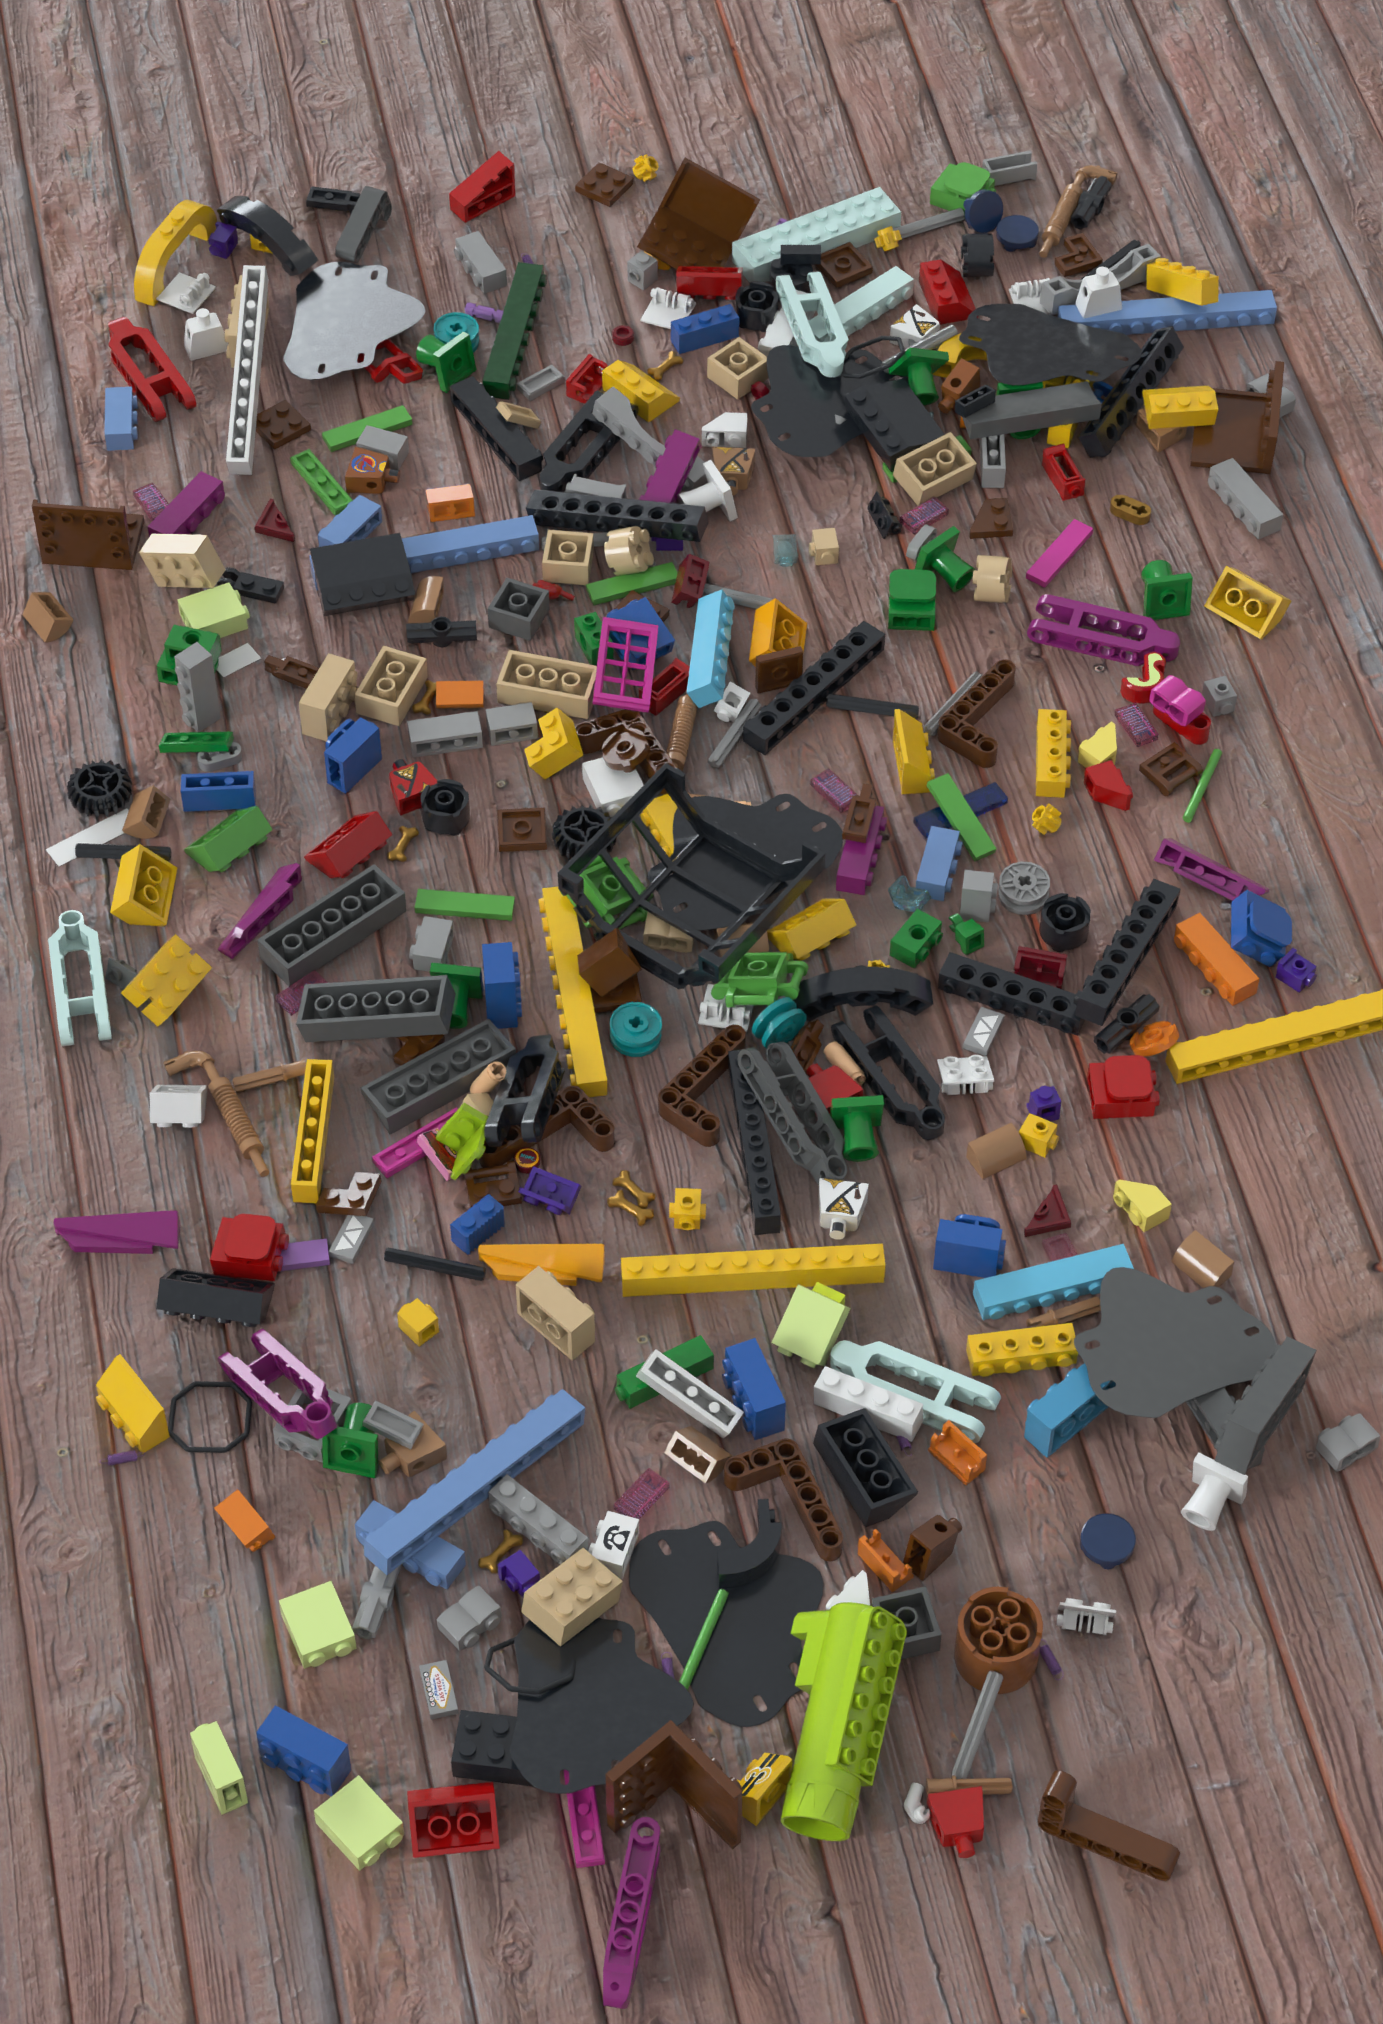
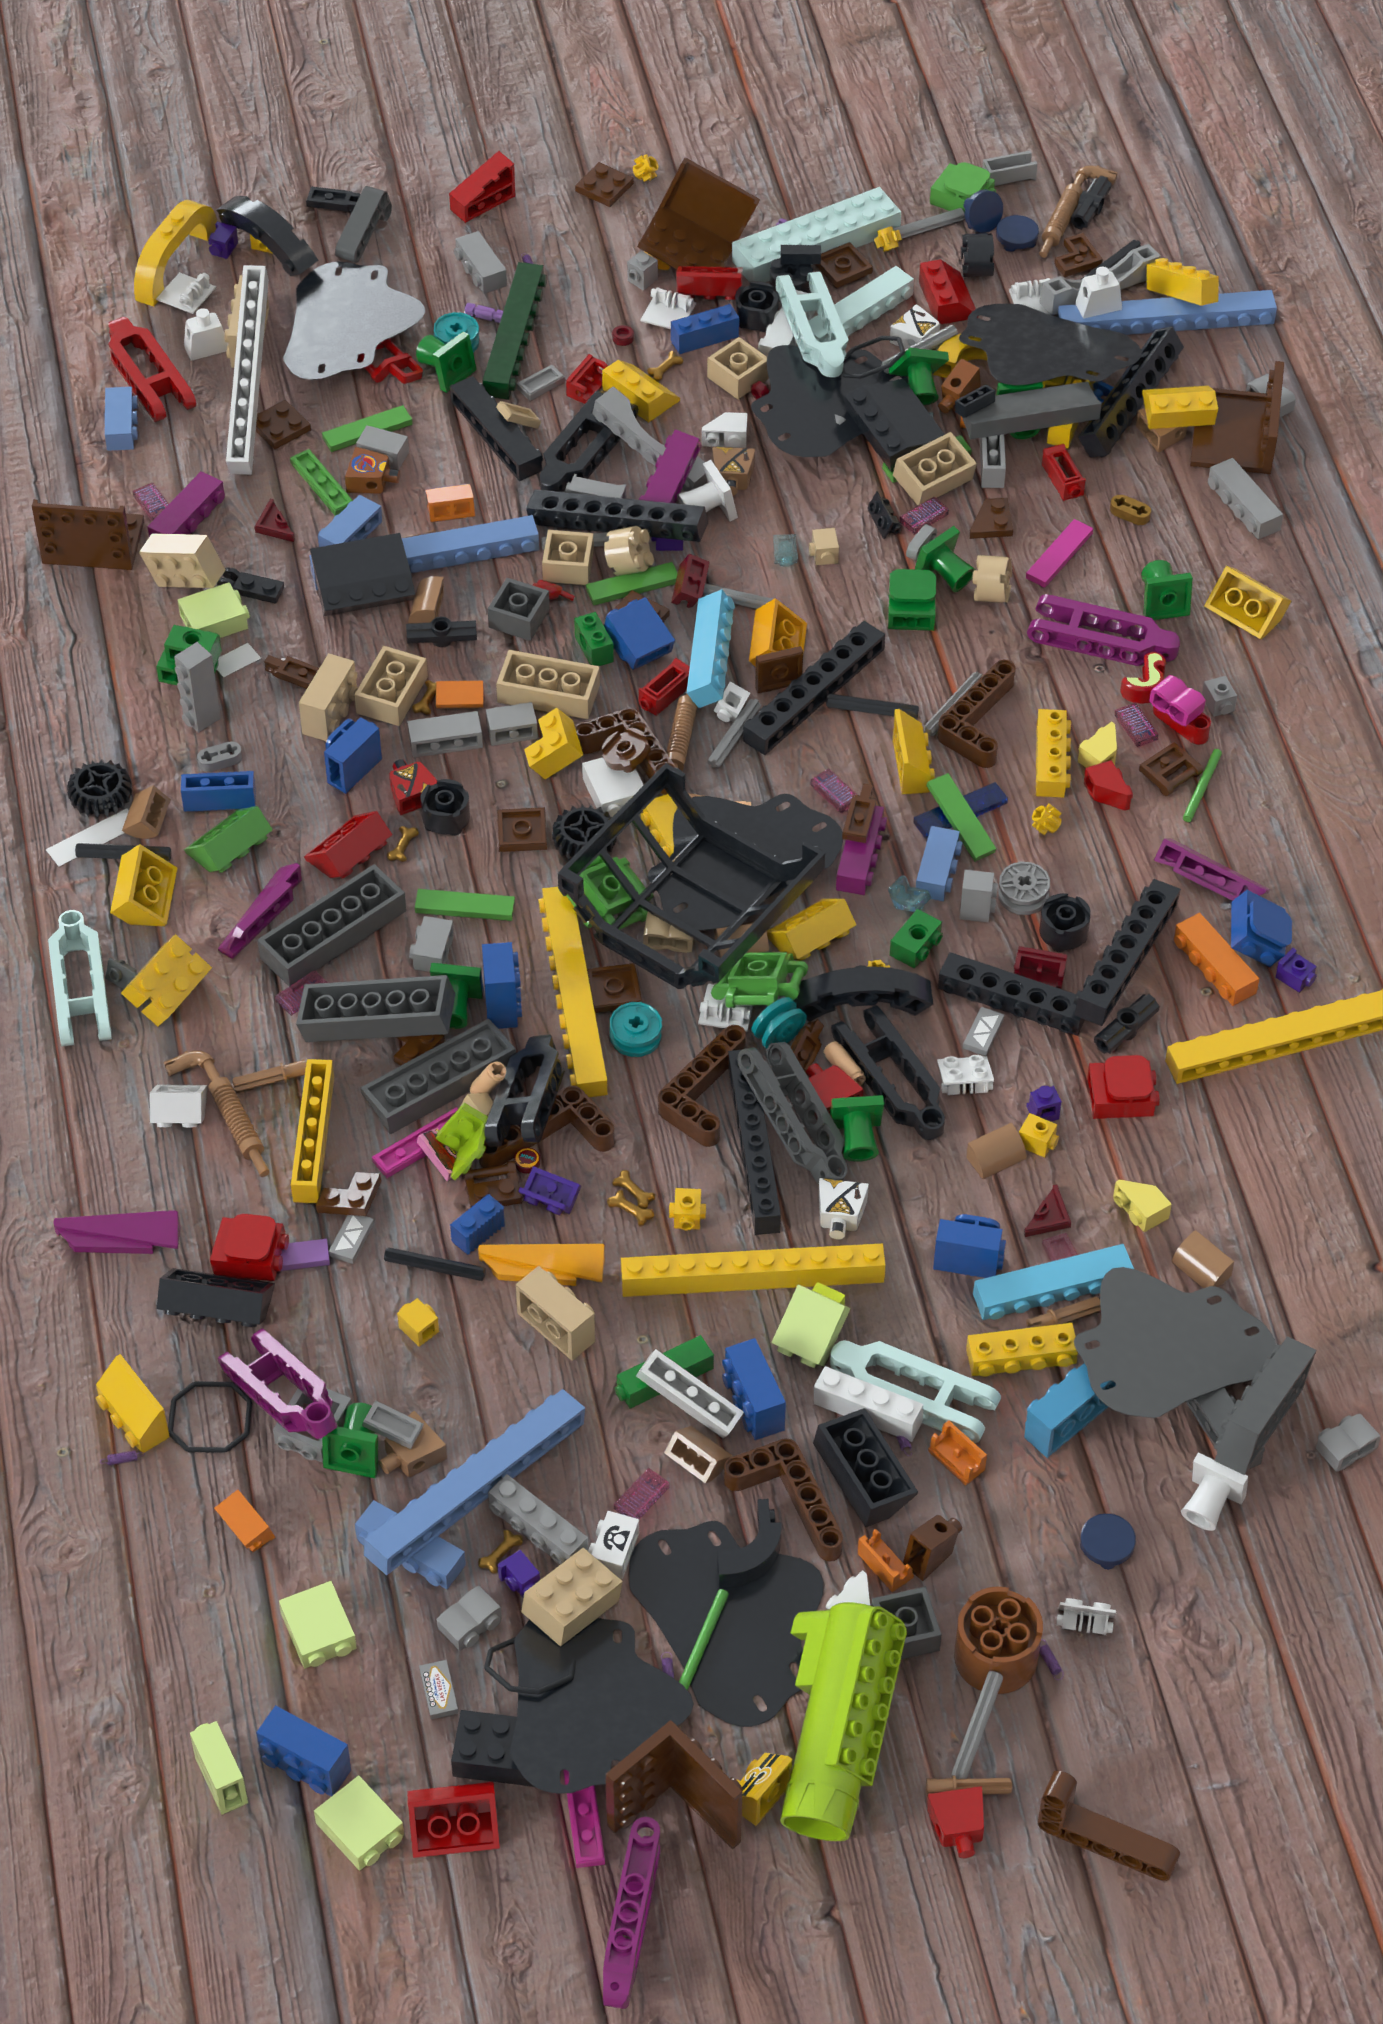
medium nougat brick [22,592,73,643] -> none
green tile [159,731,234,753] -> none
light grey piece [352,1565,401,1640] -> none
reddish brown slope [577,928,642,997] -> none
dark pink piece [592,617,658,713] -> none
white arm [904,1783,930,1824] -> none
green piece [949,913,984,955] -> none
orange tile [1130,1021,1179,1057] -> none

